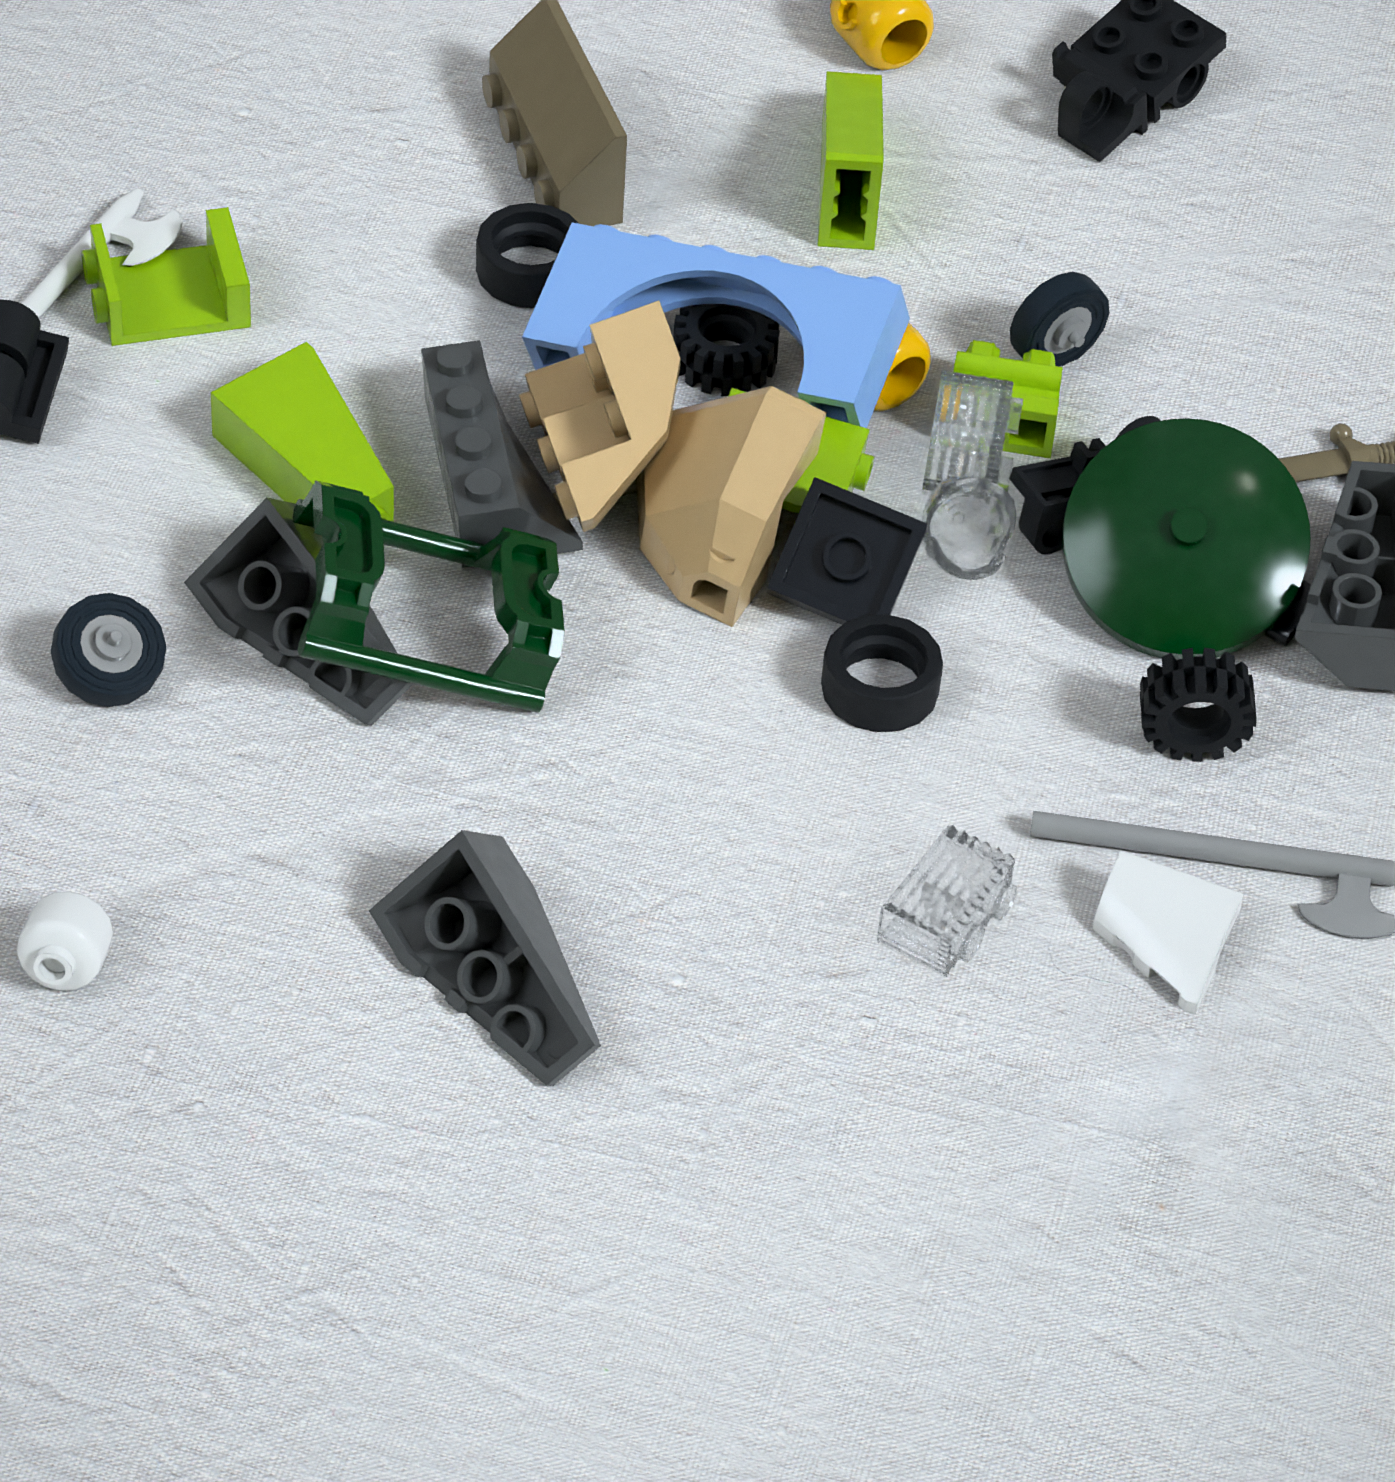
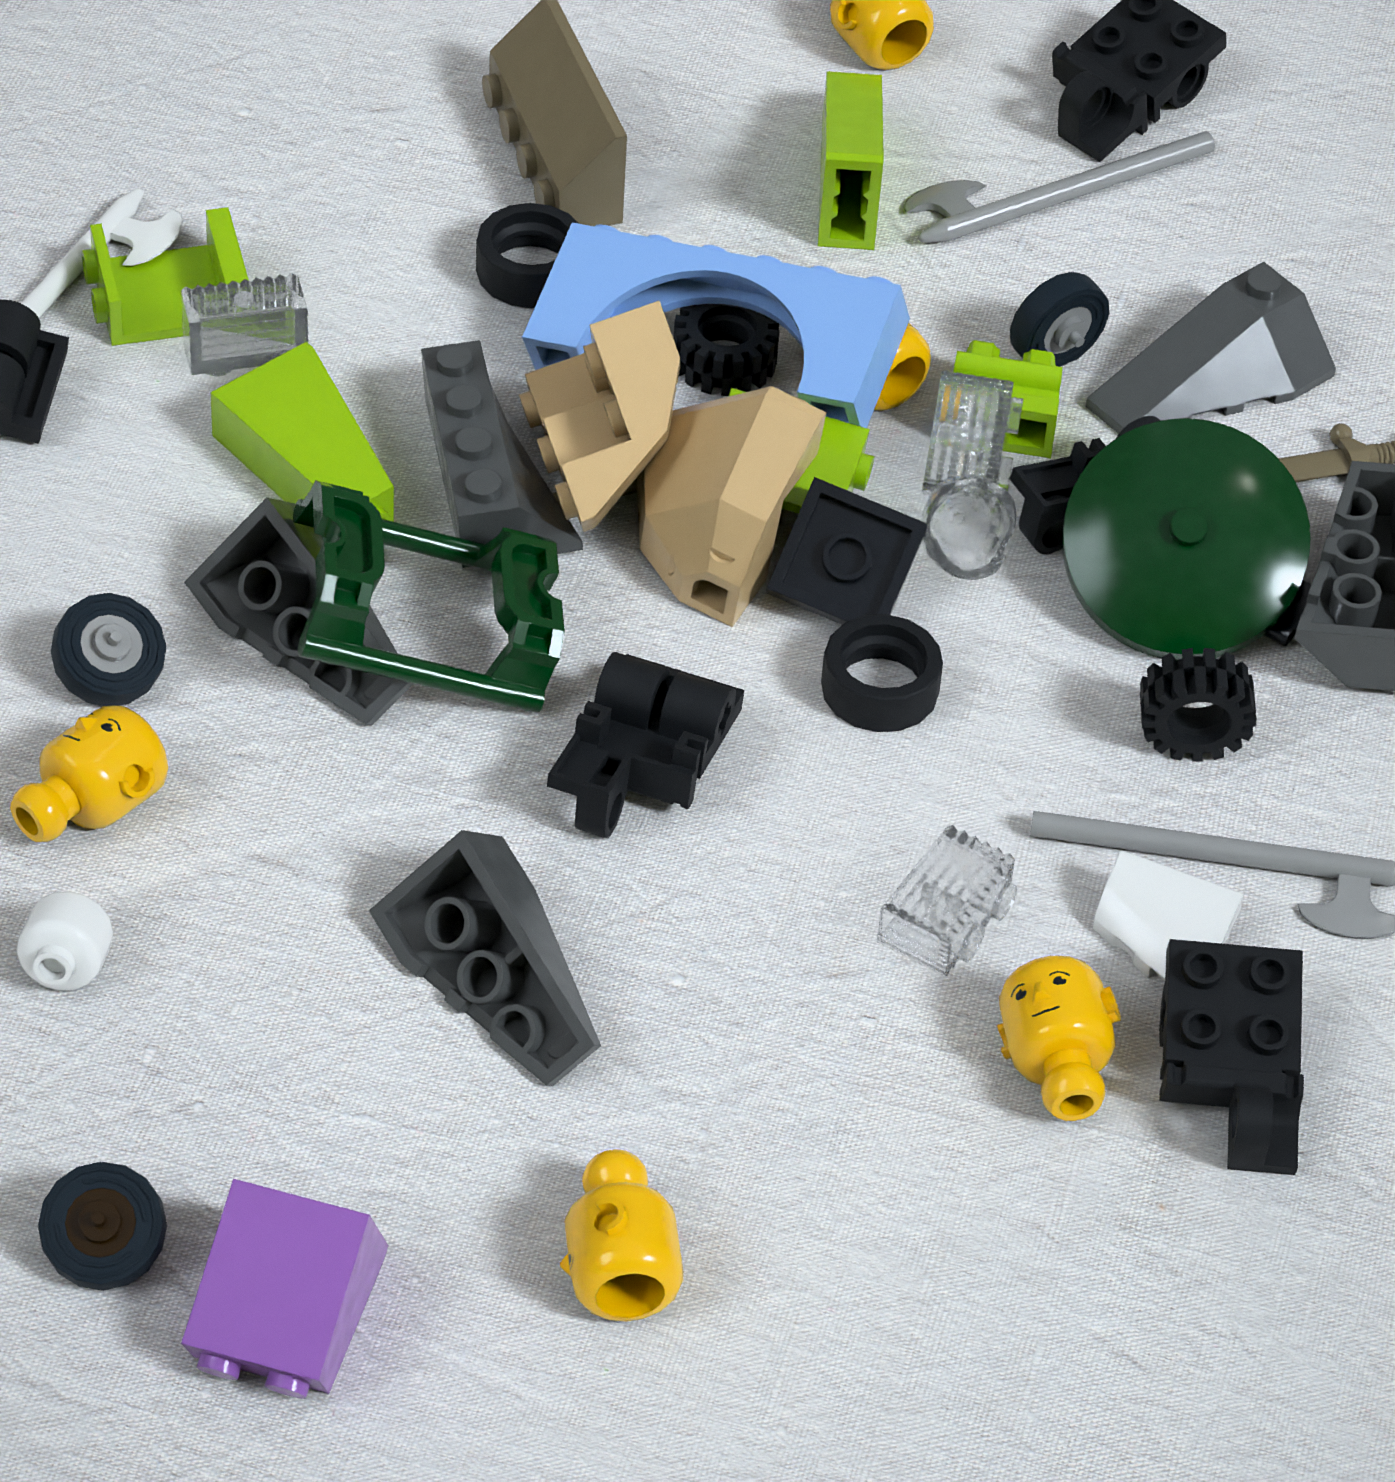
none -> yellow piece [10,705,168,842]
none -> black wheel [38,1162,167,1291]
none -> clear brick [181,273,309,376]
none -> medium lavender slope [181,1179,389,1399]
none -> black plate [547,652,745,838]
none -> yellow piece [560,1149,684,1322]
none -> light grey piece [903,131,1215,243]
none -> yellow piece [997,955,1121,1121]
none -> dark grey wedge [1086,262,1336,434]
none -> black plate [1159,939,1304,1175]

